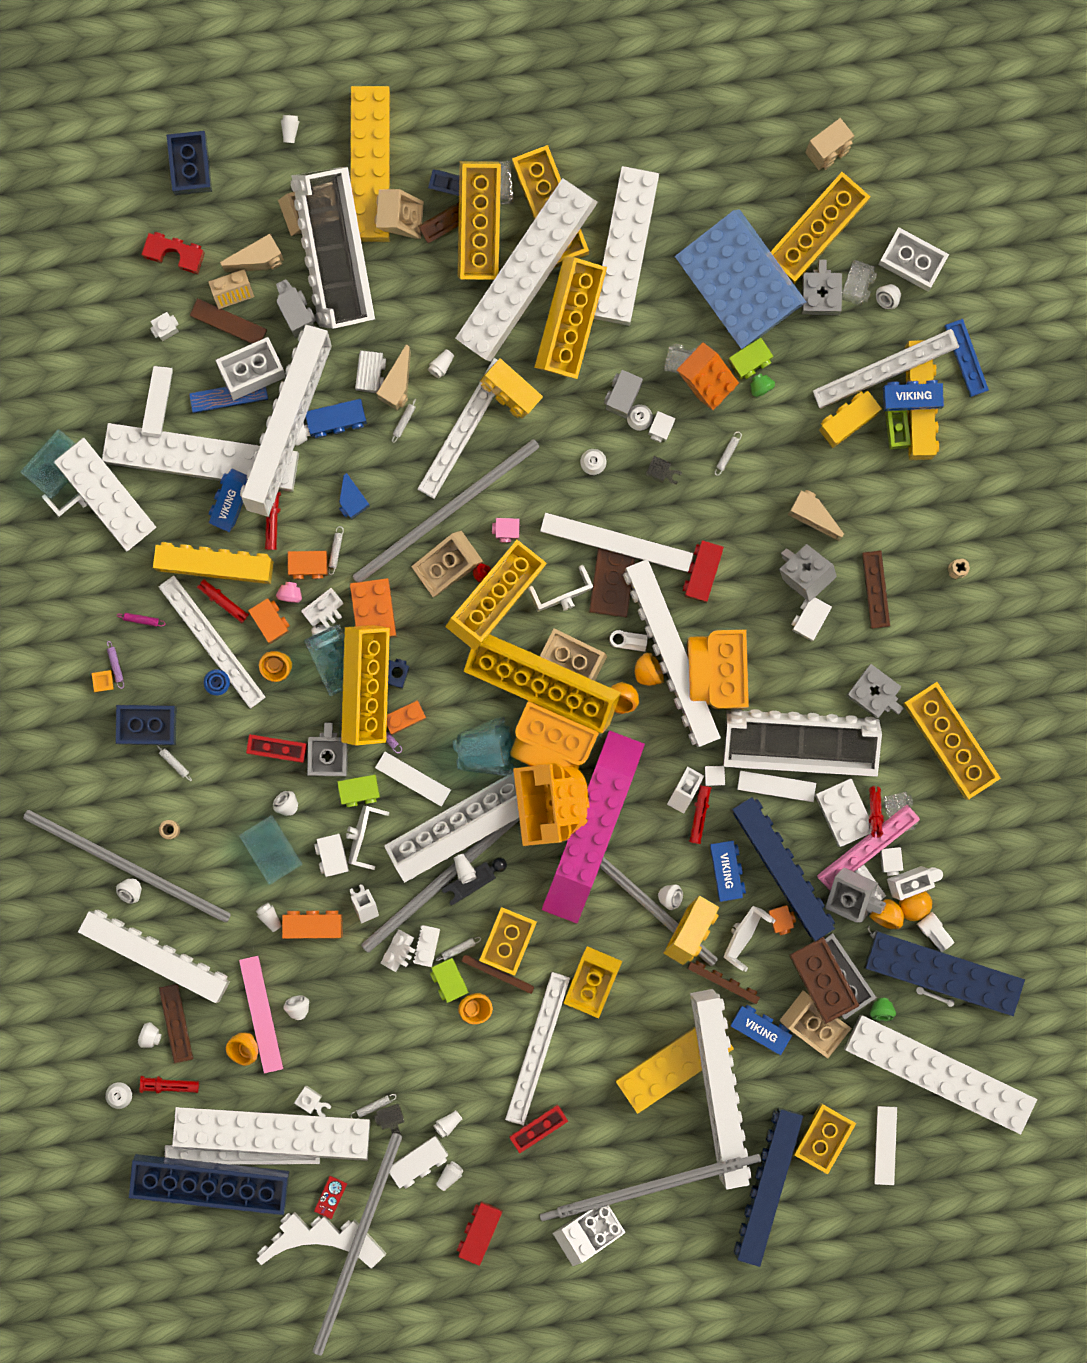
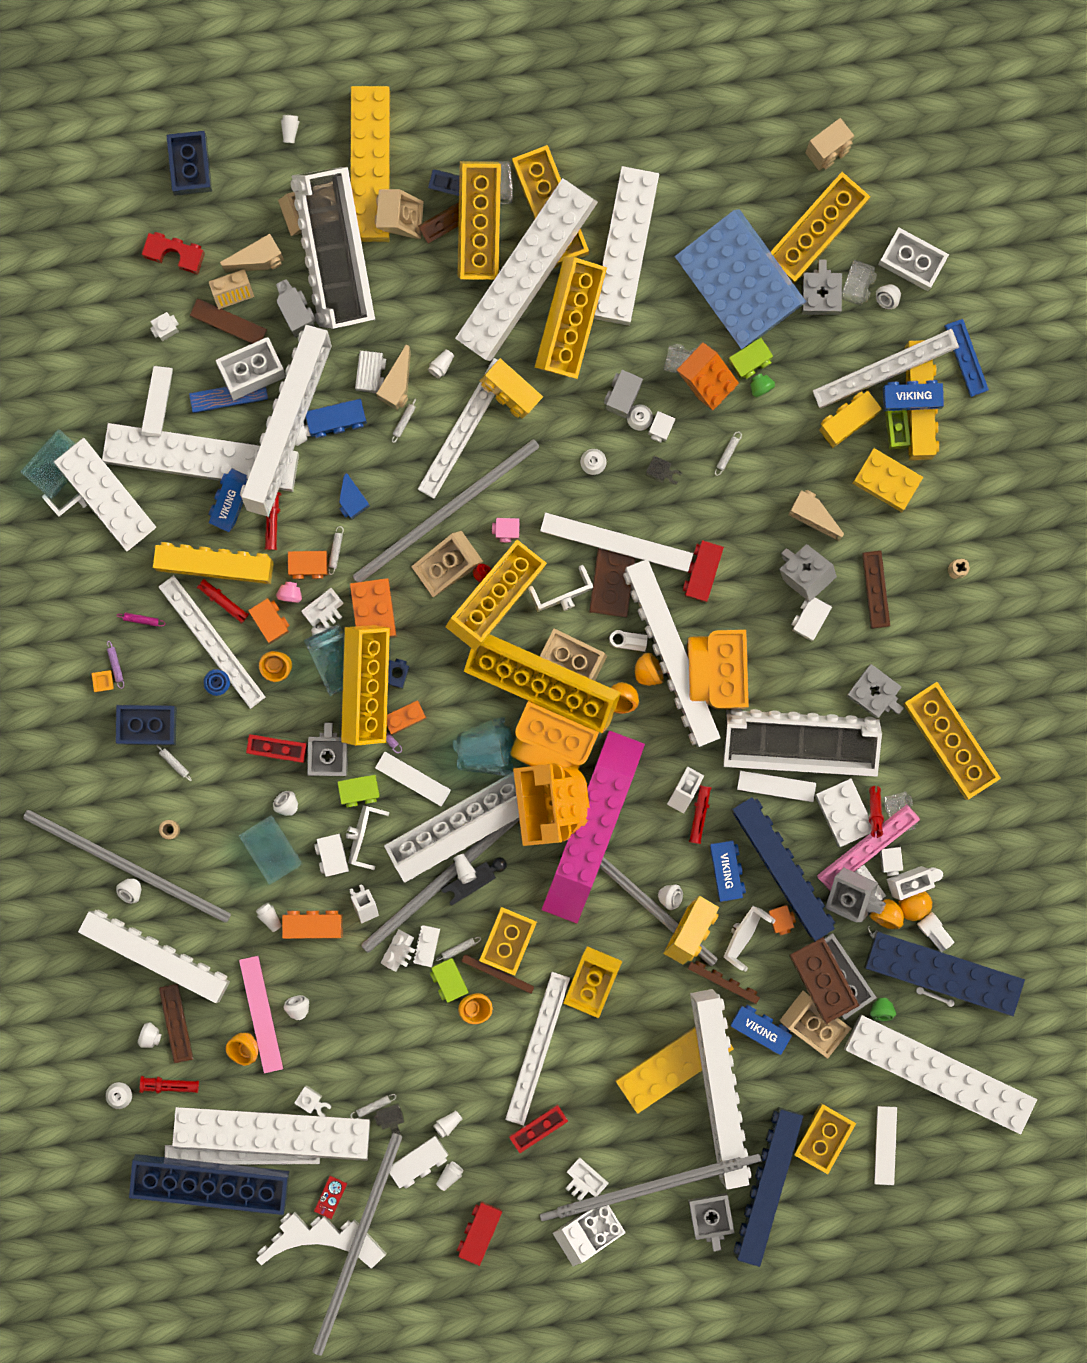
white tile [705,766,725,786] -> none
none -> white hinge [565,1157,609,1201]
none -> light grey hinge [688,1193,734,1251]
none -> yellow brick [852,448,923,512]

